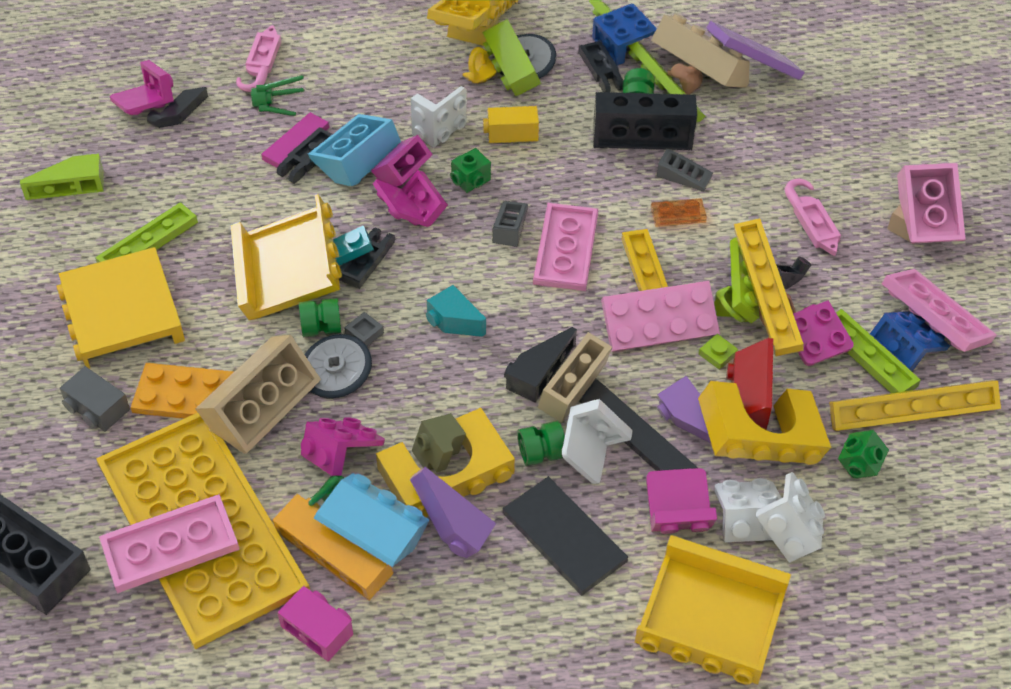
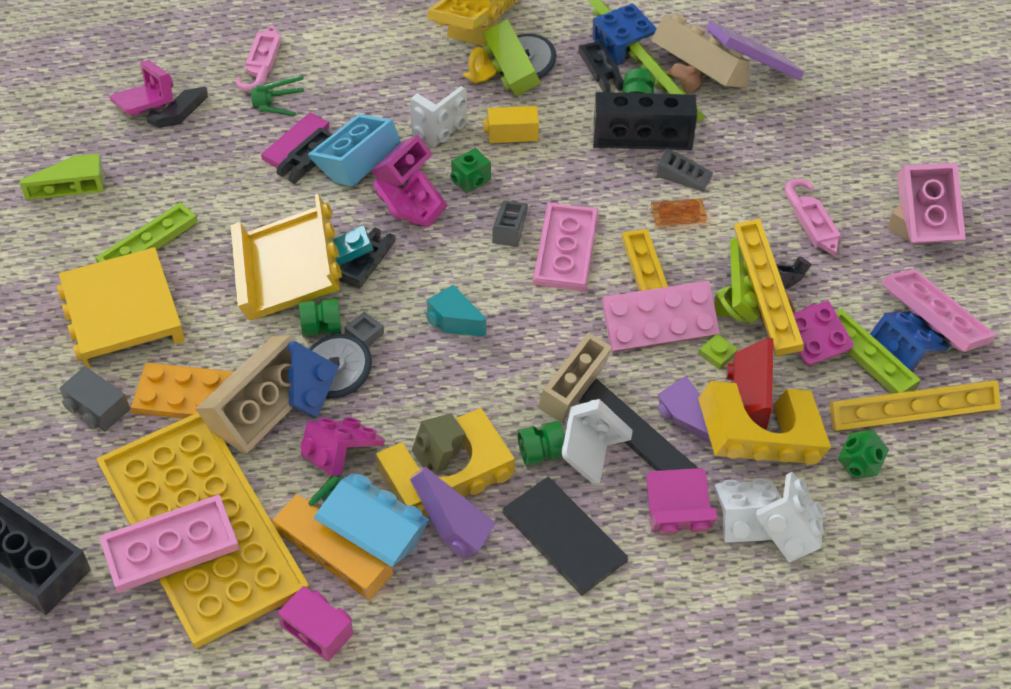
black slope [504,327,577,403] -> none
yellow panel [635,535,791,685] -> none
none -> blue wing [288,341,339,418]

